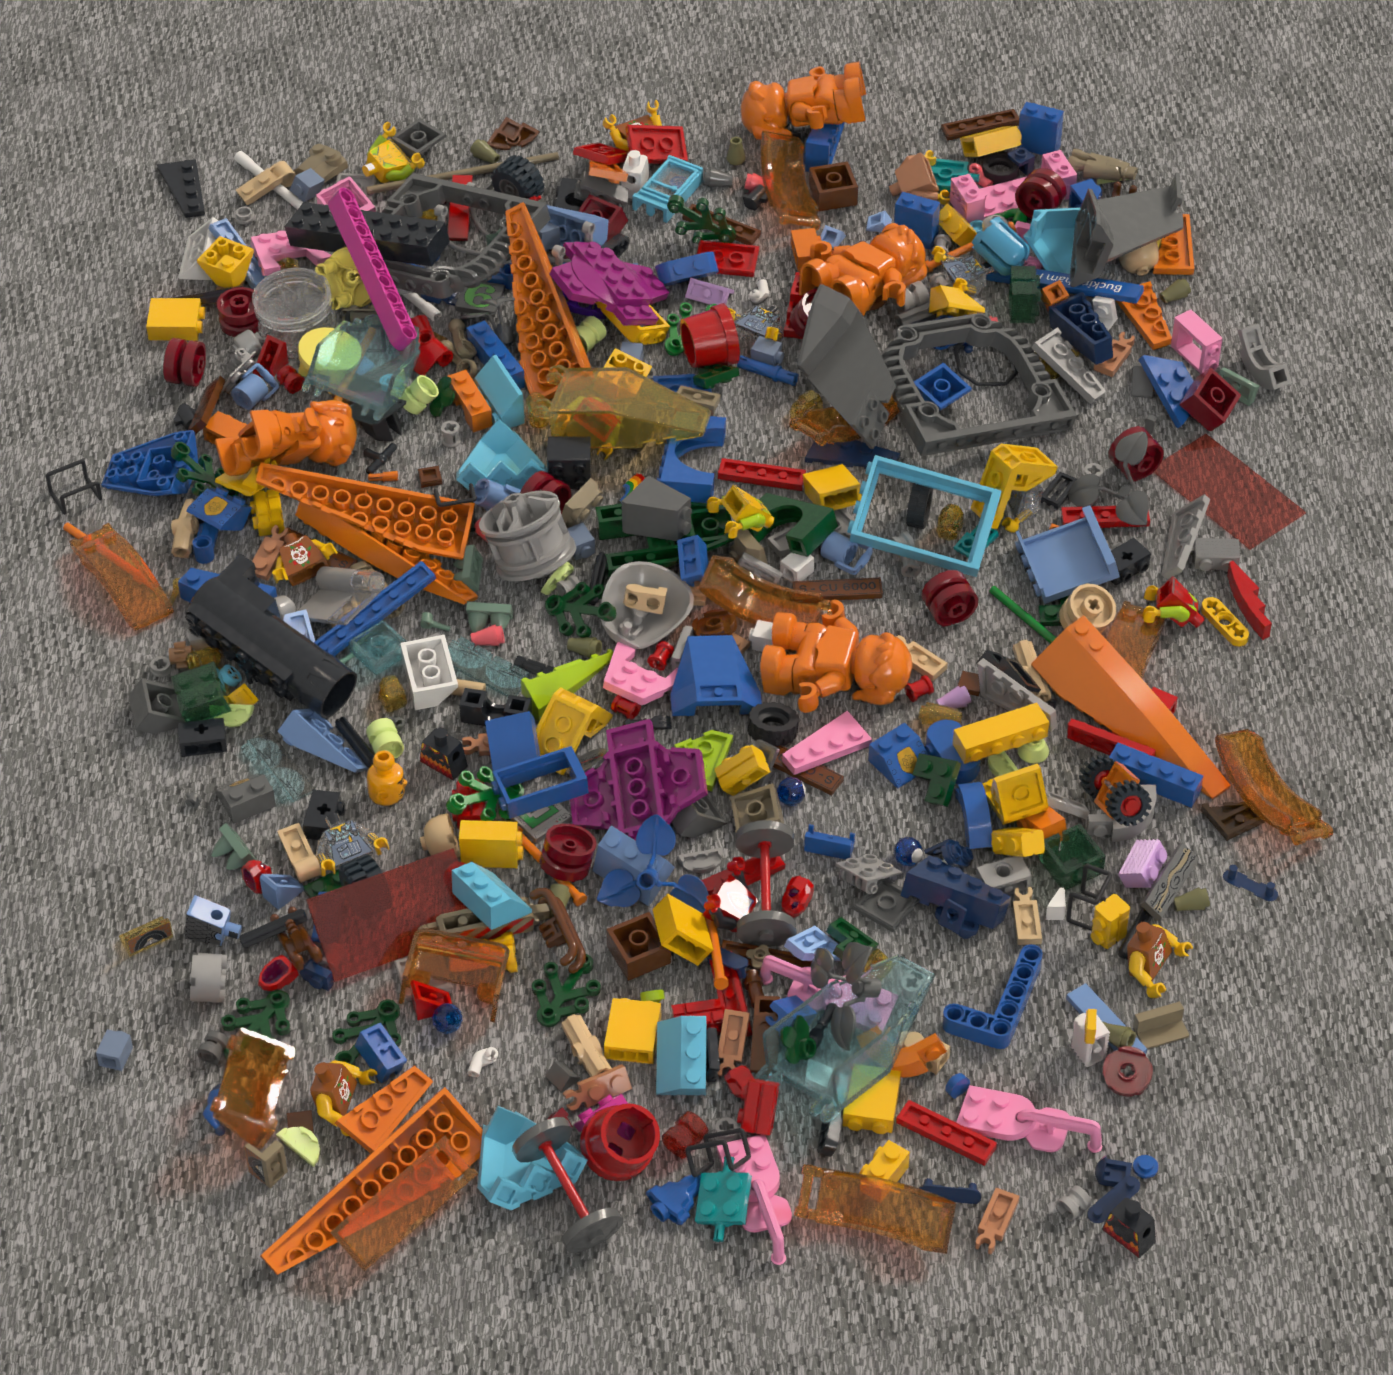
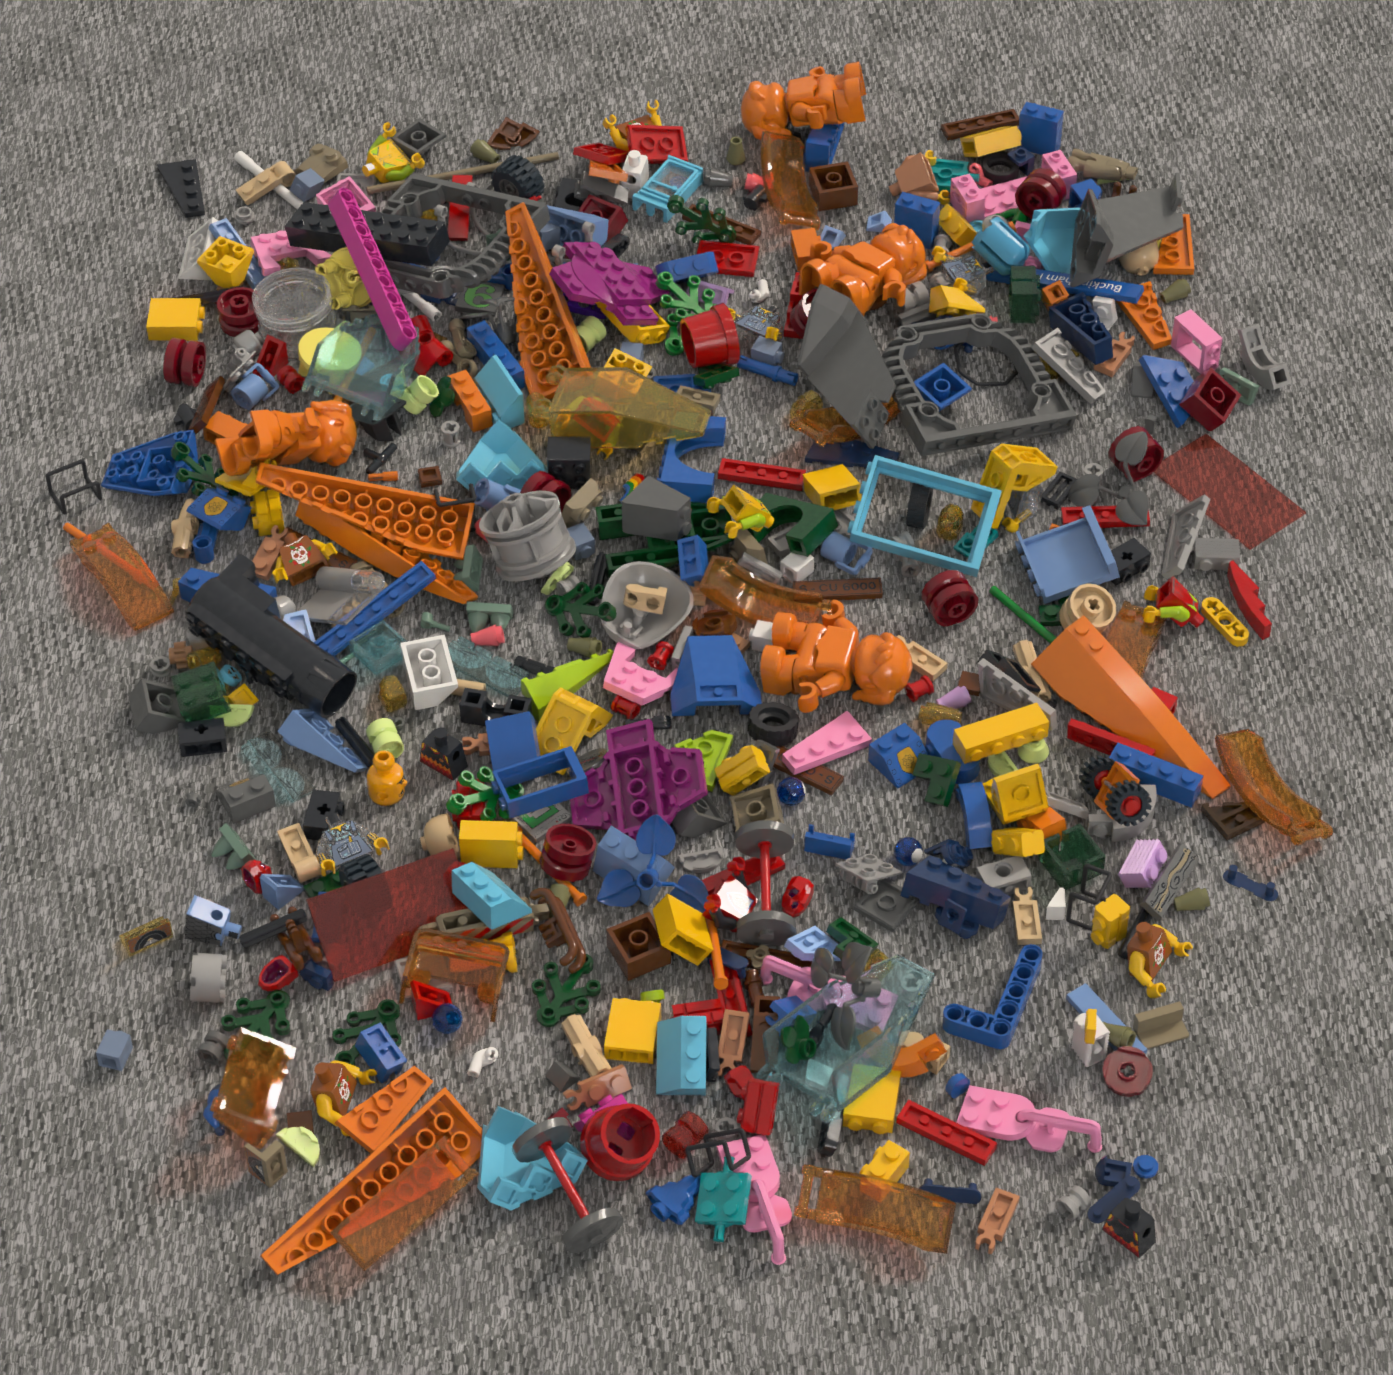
none -> green plant [656,271,715,322]

